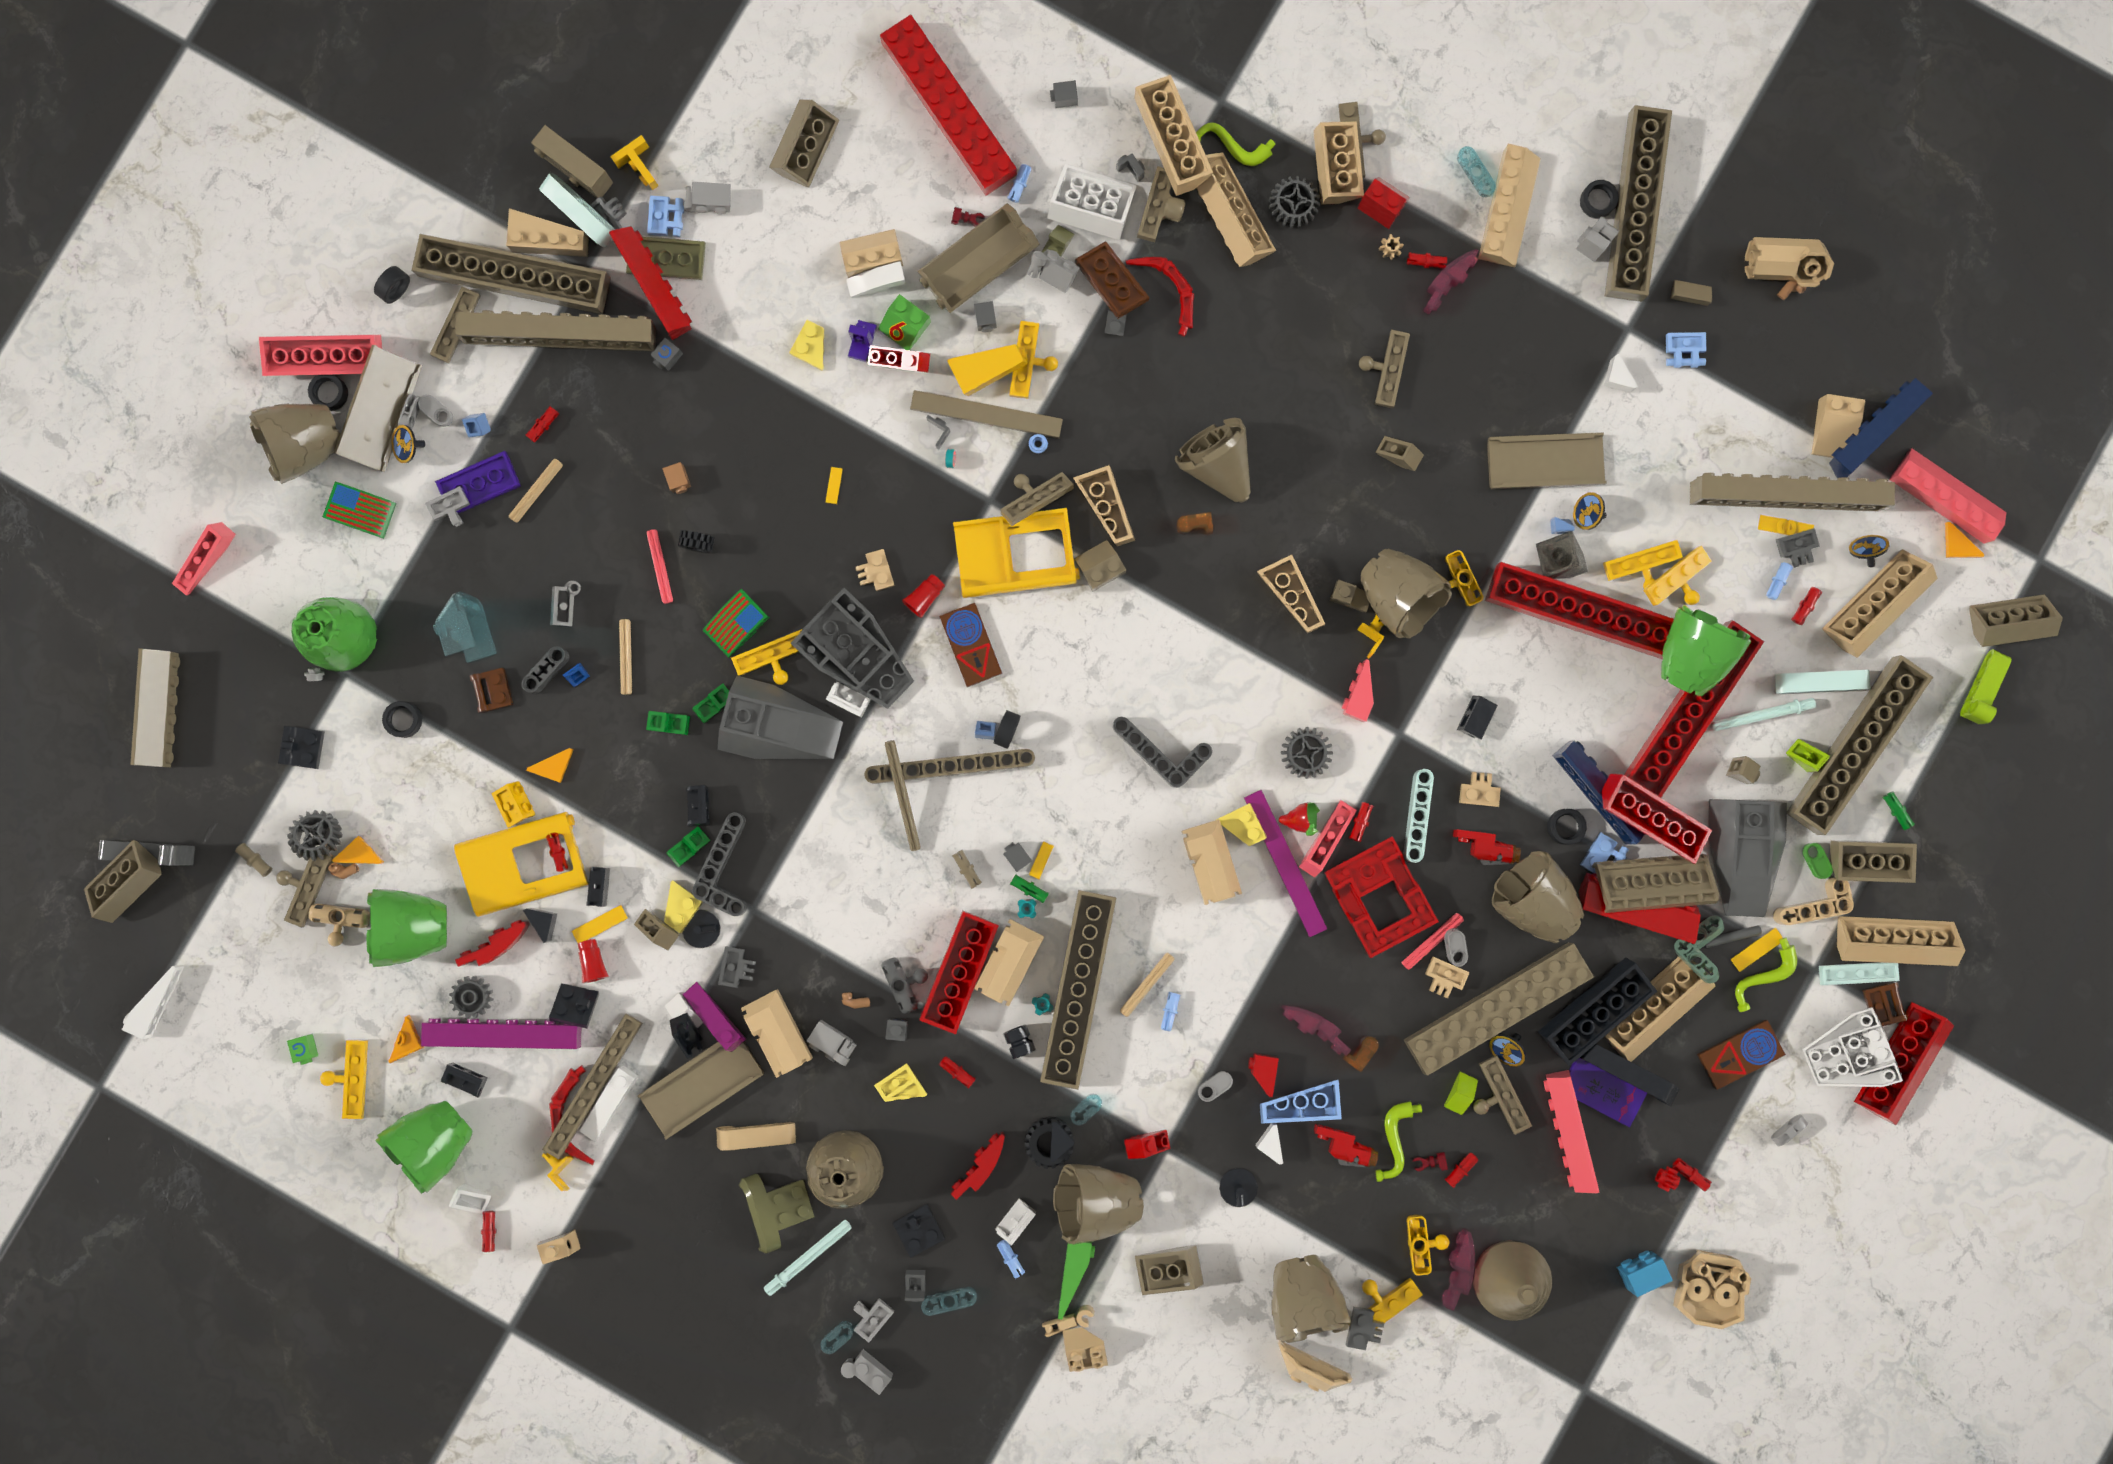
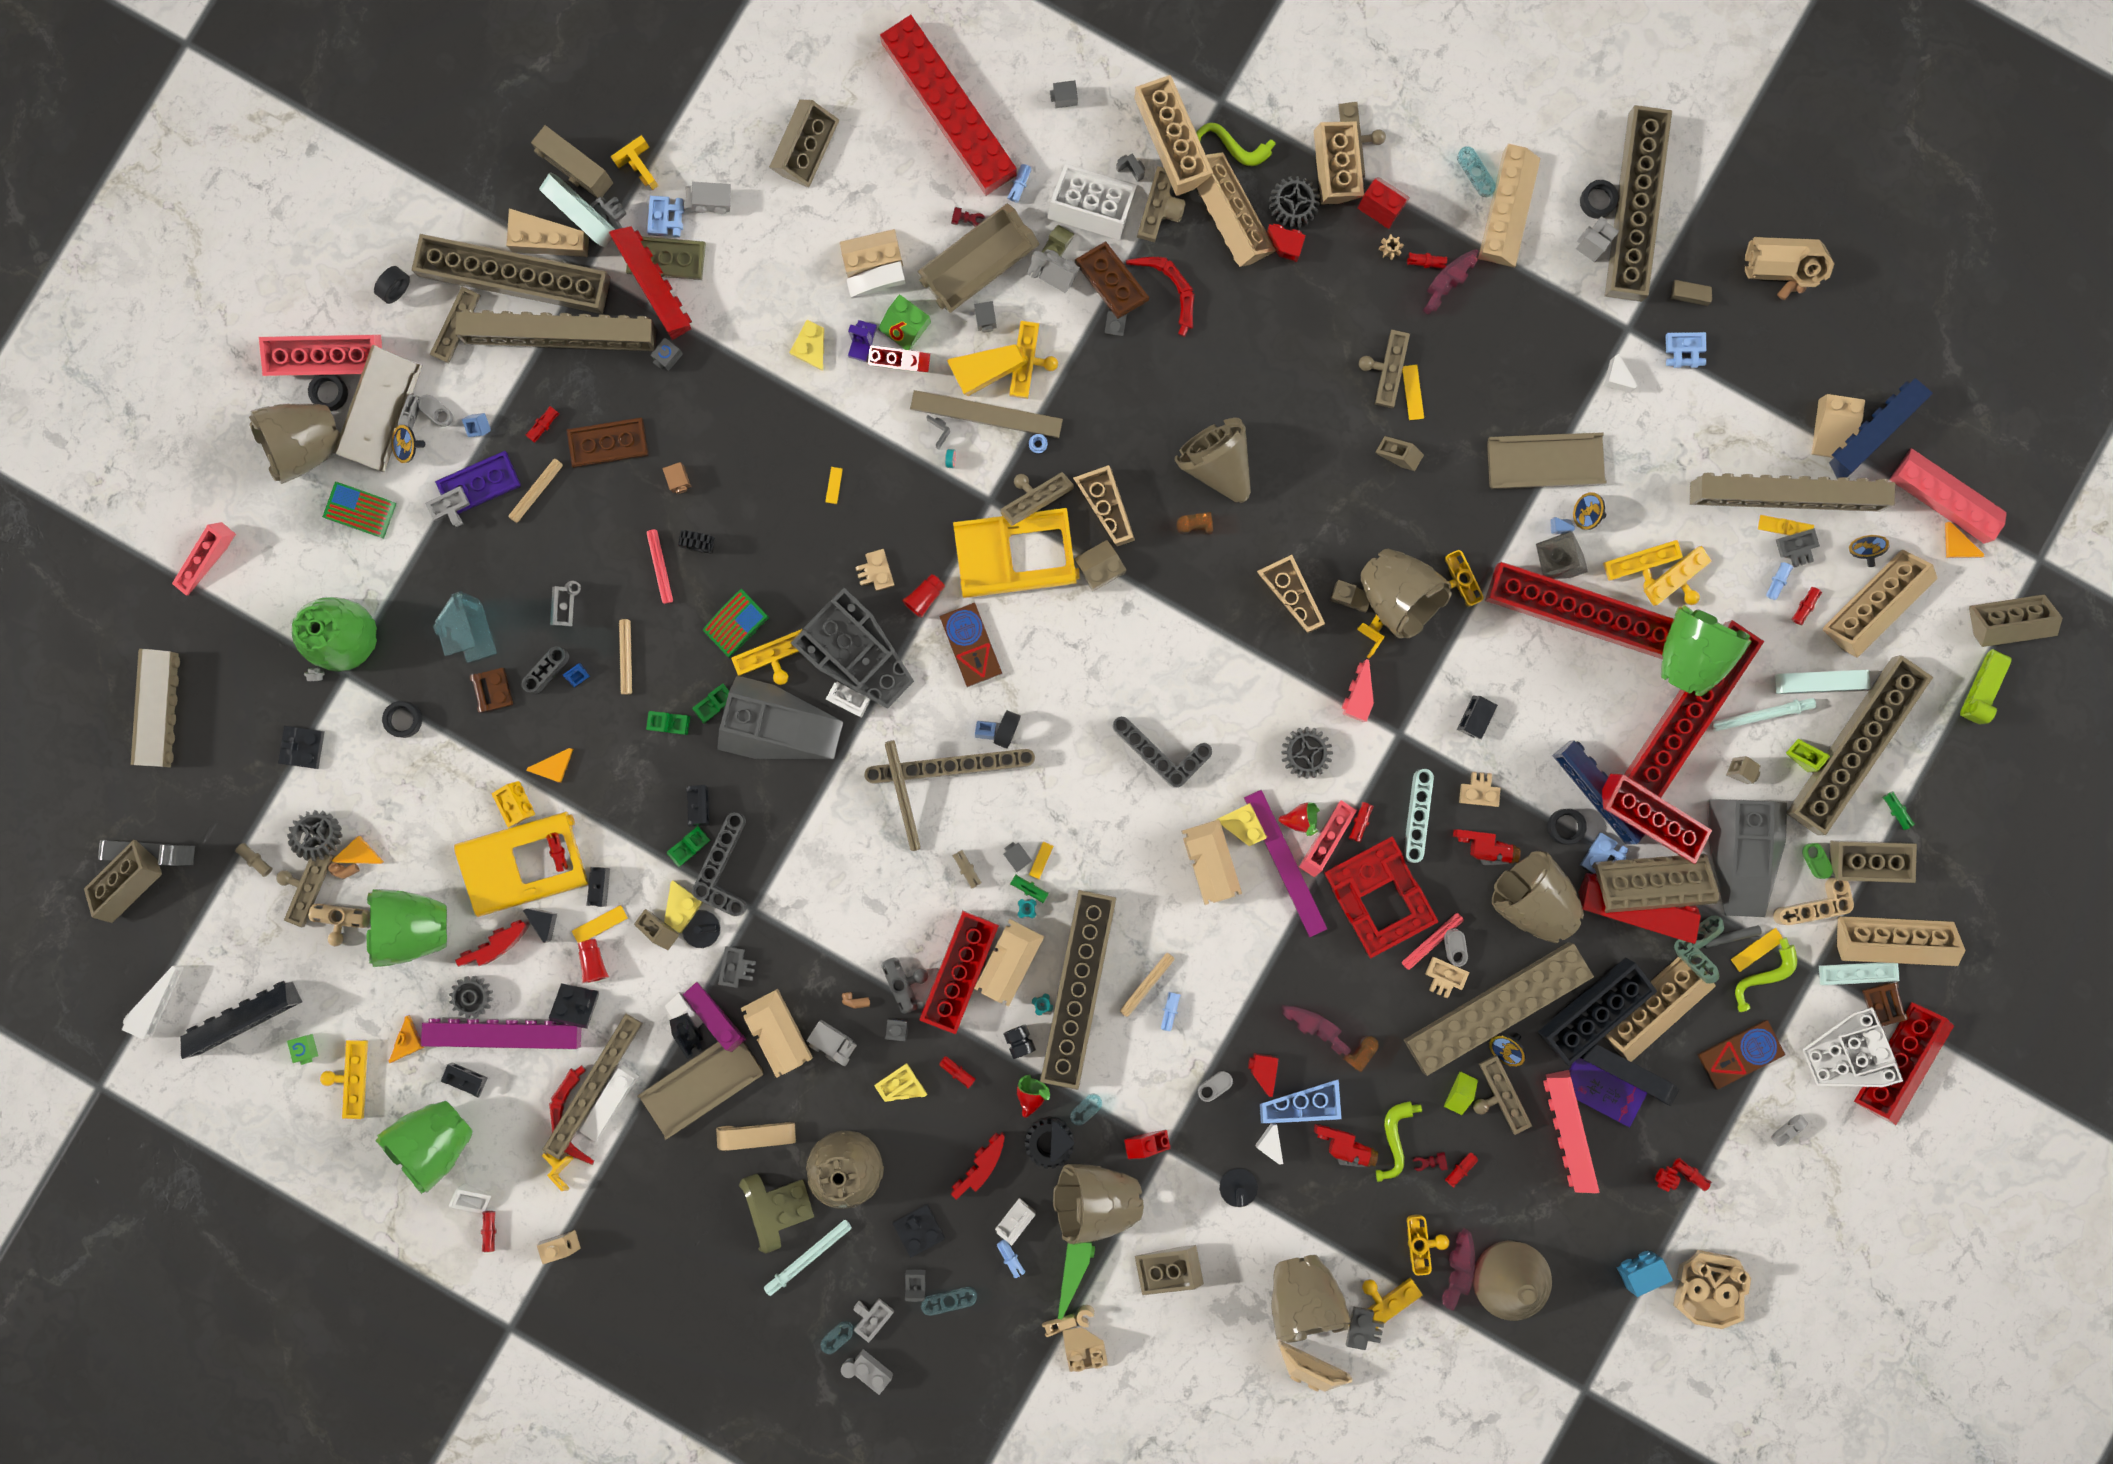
none -> black slope [180,981,302,1059]
none -> reddish brown tile [567,417,648,468]
none -> hat [1017,1075,1050,1118]
none -> red slope [1267,224,1306,262]
none -> yellow piece [1403,365,1424,420]

